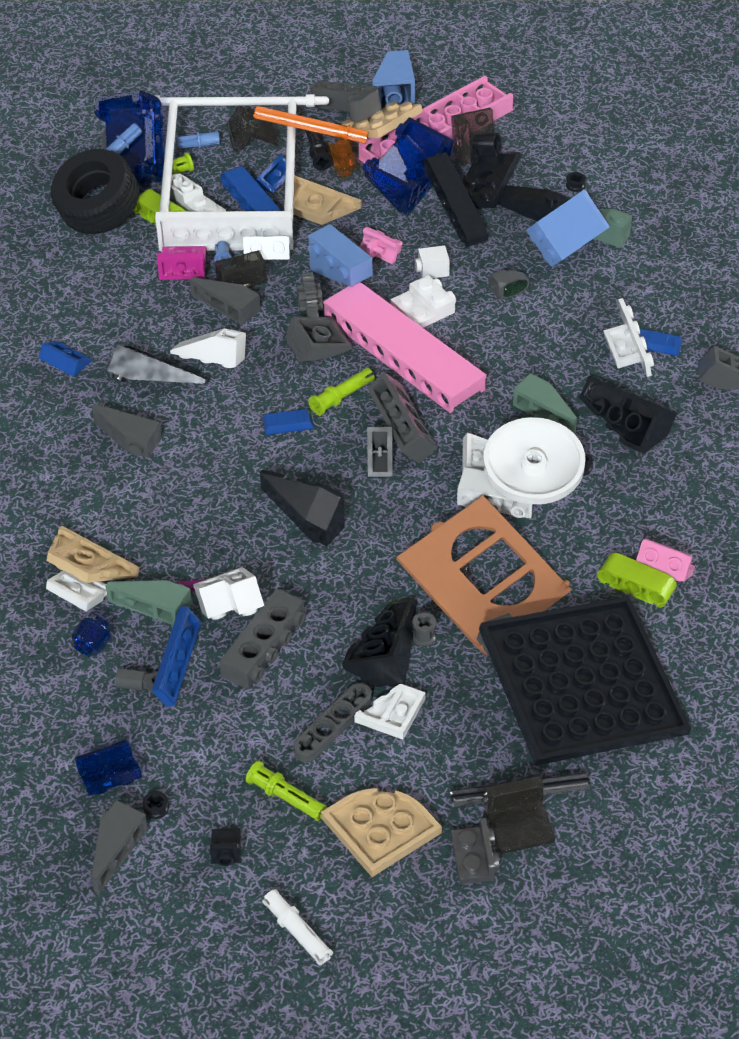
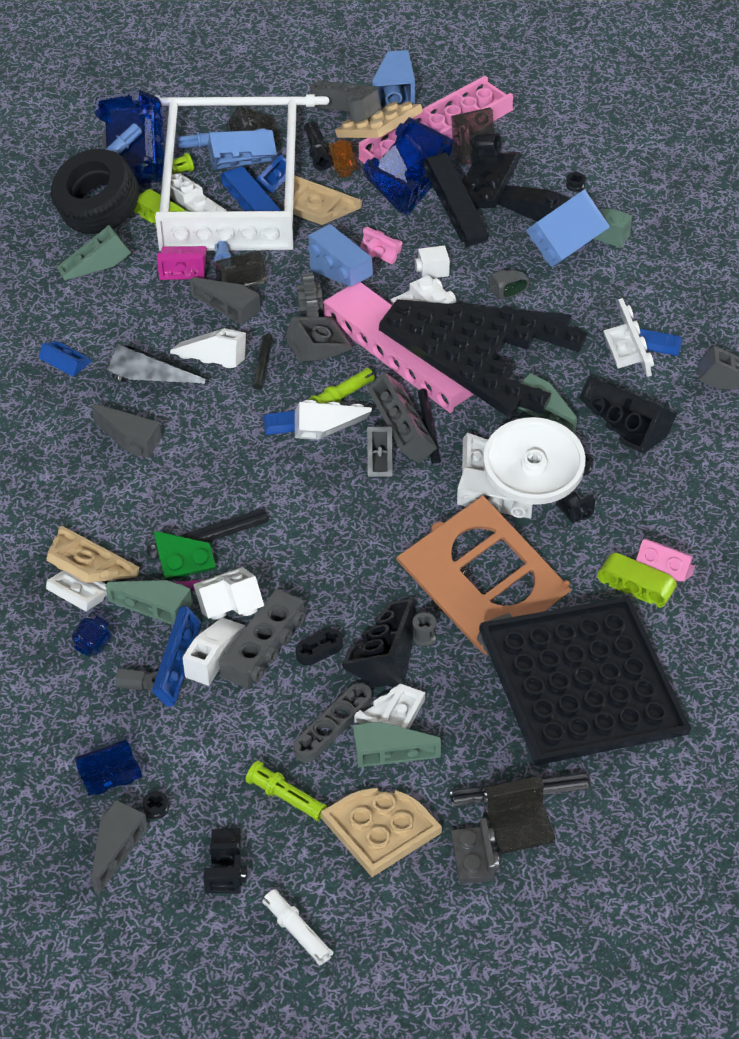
white bracket [243,236,290,260] -> none
orange axle [254,106,369,144] -> none
black wedge [260,470,345,546] -> none
none -> sand green slope [57,225,131,280]
none -> black axle [147,508,268,560]
none -> green wing [154,532,216,580]
none -> white slope [183,617,246,686]
none -> black bracket [203,854,247,894]
none -> medium blue wedge [208,129,277,170]
none -> pearl dark grey bar [253,335,272,389]
none -> white slope [295,400,372,439]
none -> black beam [295,629,343,665]
none -> sand green slope [353,722,441,768]
none -> black wing [379,299,588,419]
none -> black bar [418,389,441,464]
none -> black bracket [556,492,596,523]

